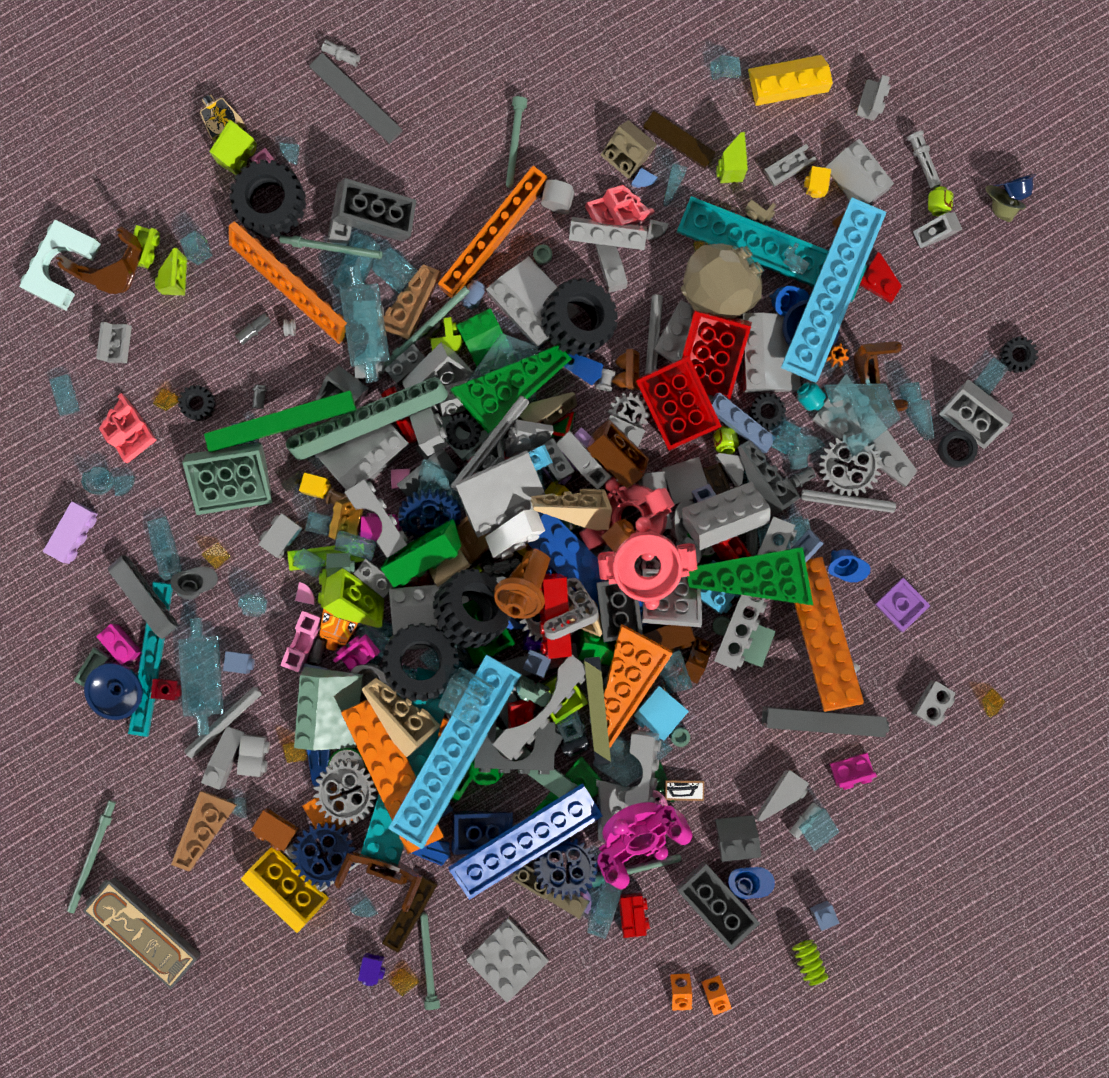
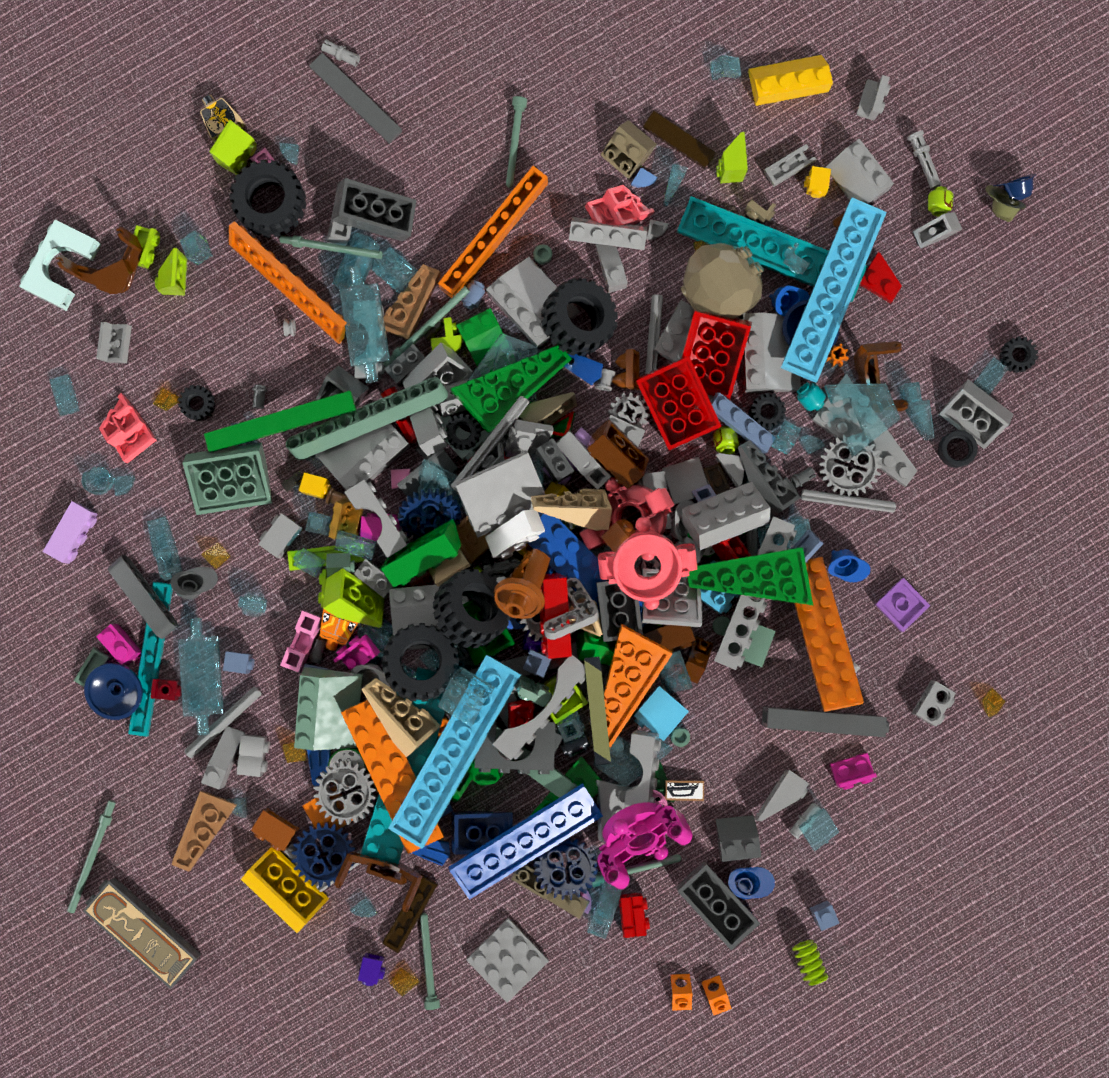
dark grey axle [235,313,271,345] -> none
bright pink tile [295,582,315,605] -> none
medium azure tile [528,445,553,471] -> none
light grey piece [541,180,574,214] -> none
clear light blue piece [788,432,810,469] -> none

